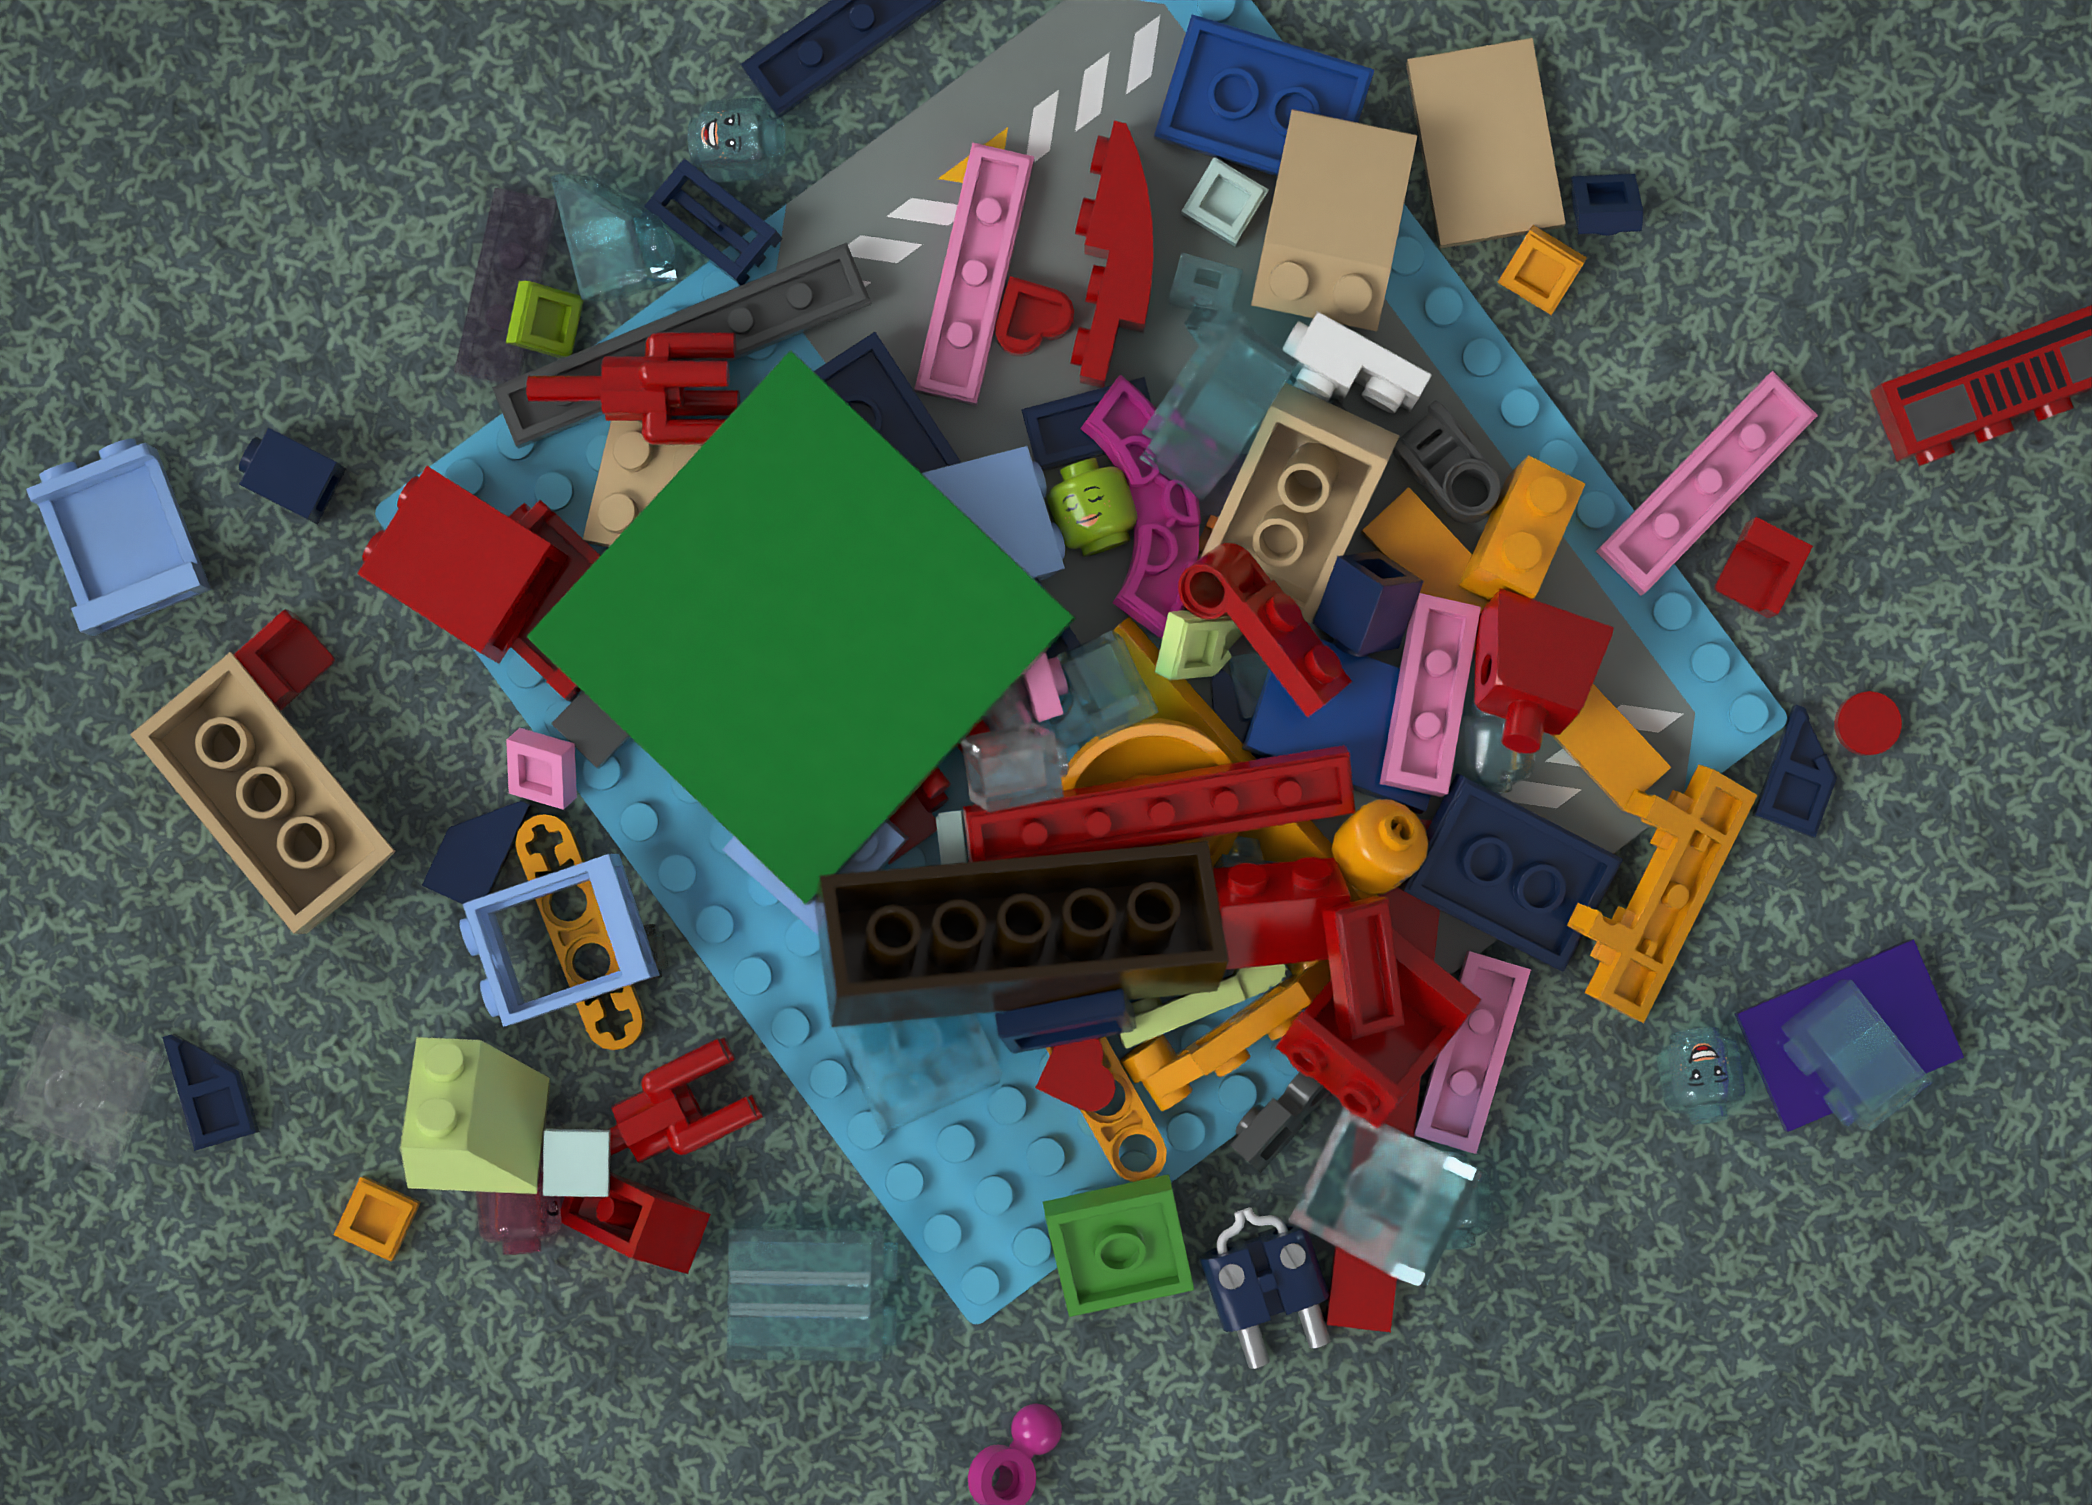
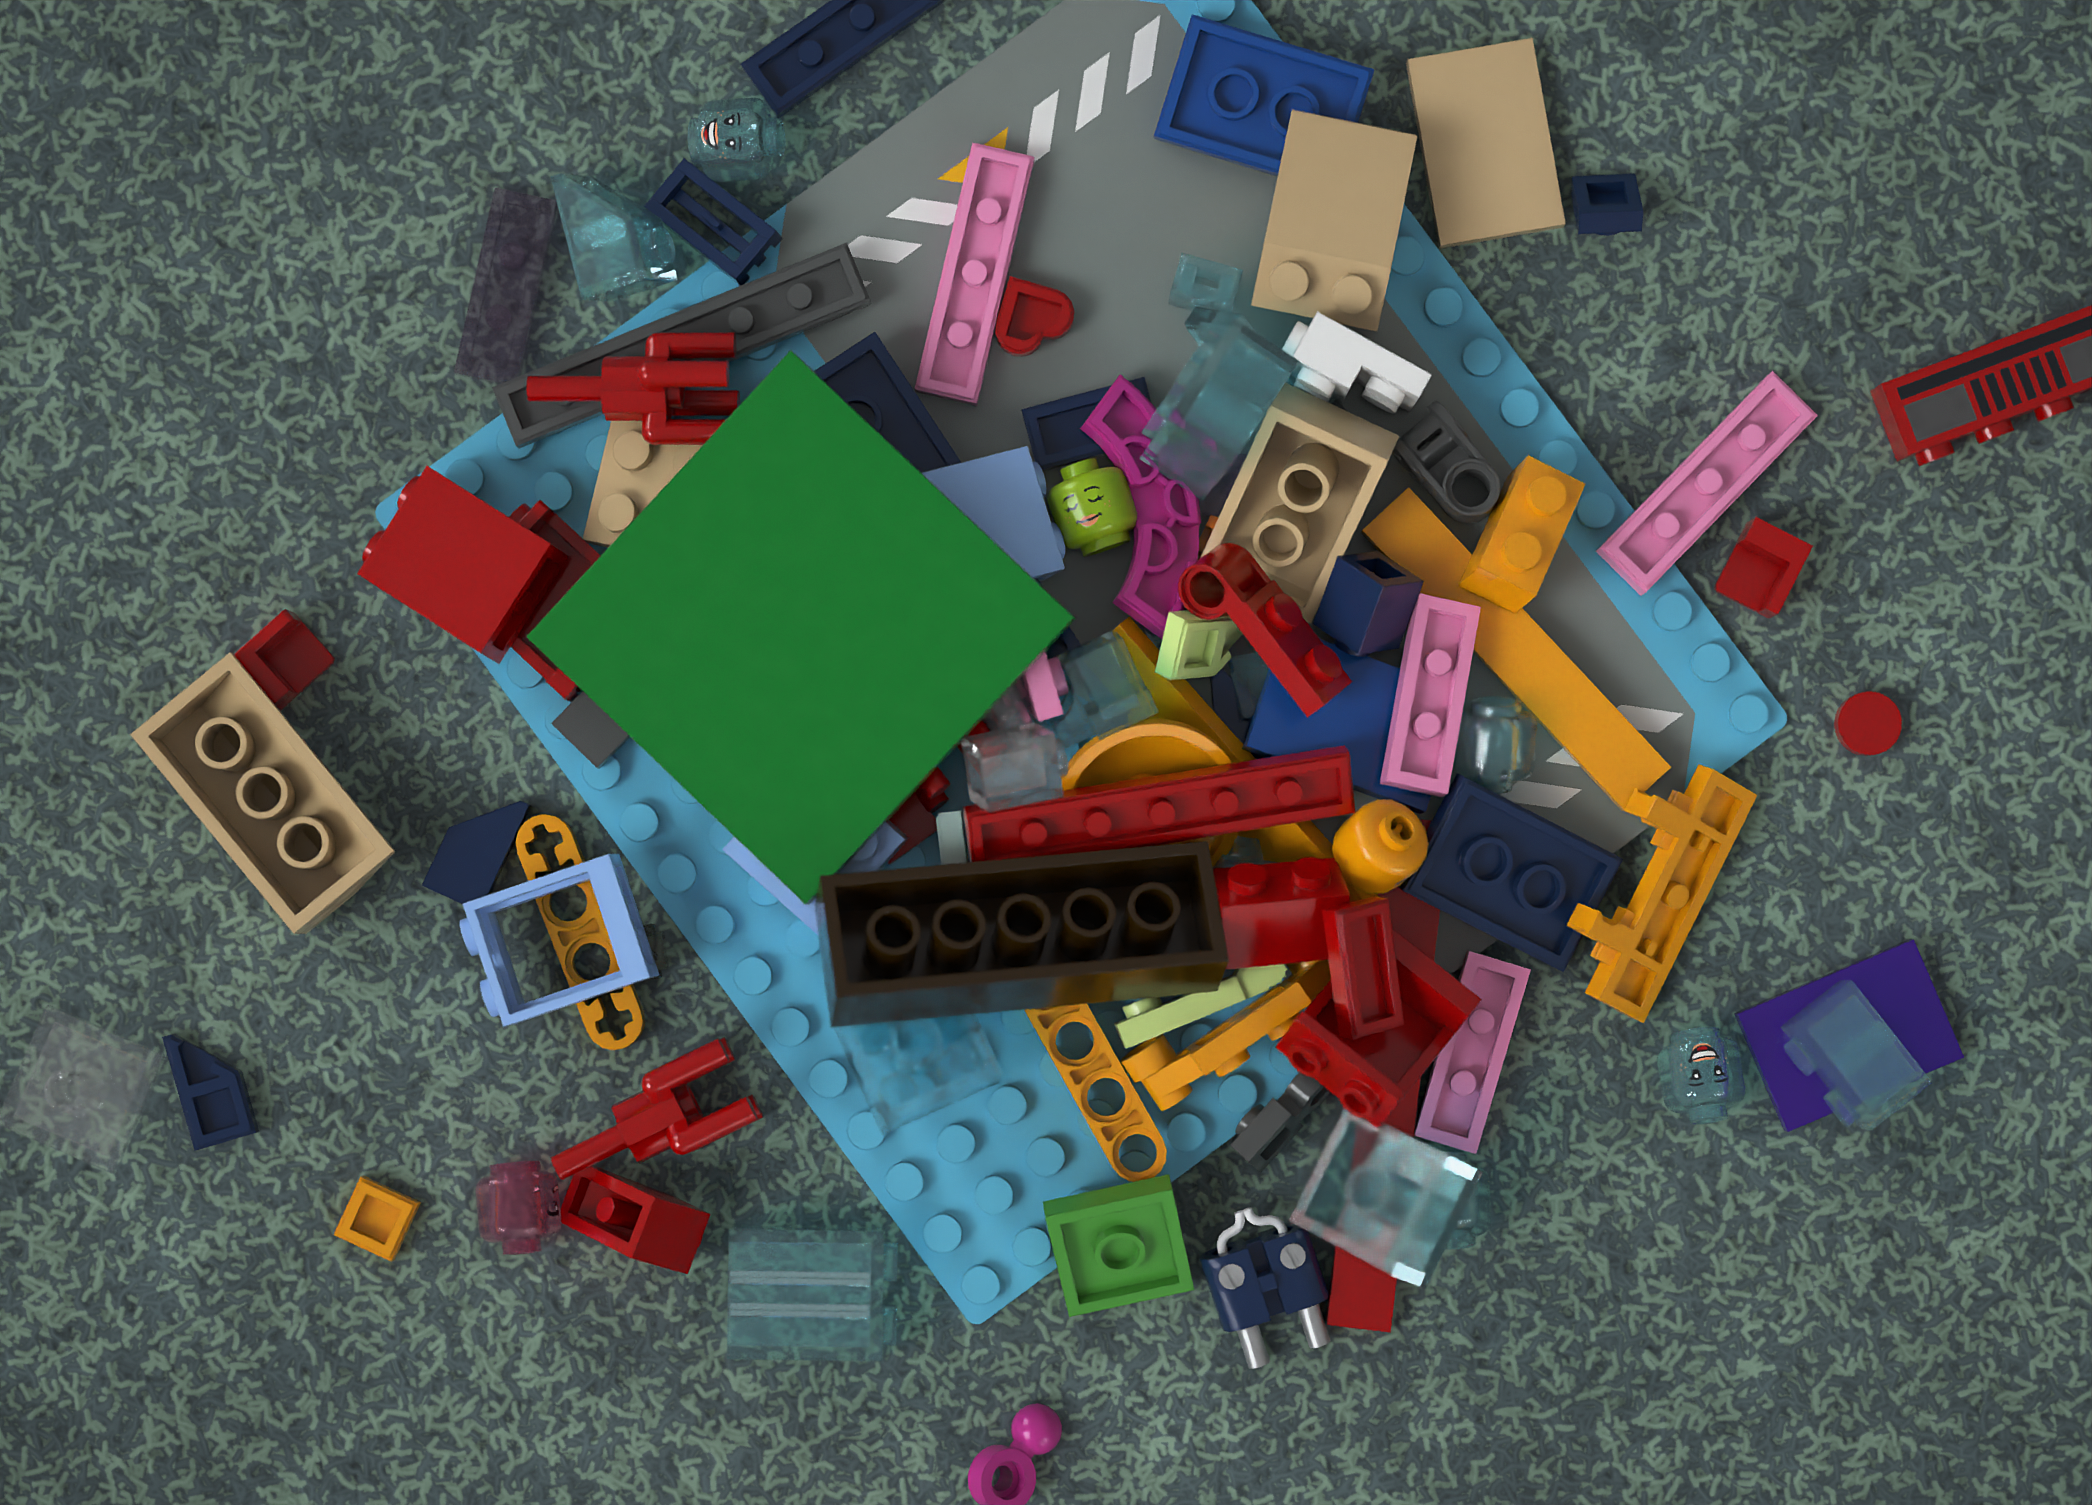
light blue panel [26,438,211,636] -> none
dark blue brick [239,428,346,525] -> none
yellowish green slope [401,1037,550,1194] -> none
lime tile [506,281,584,359] -> none
bright pink plate [506,728,577,810] -> none
light aqua tile [543,1129,611,1197] -> none
dark blue tile [995,989,1137,1054] -> none
red tile [1035,1038,1116,1112] -> none
red slope [1070,120,1154,388] -> none
light aqua tile [1181,157,1269,247] -> none
red torso [1474,588,1614,754] -> none
light orange tile [1497,225,1587,315] -> none
dark blue tile [1752,705,1837,838] -> none

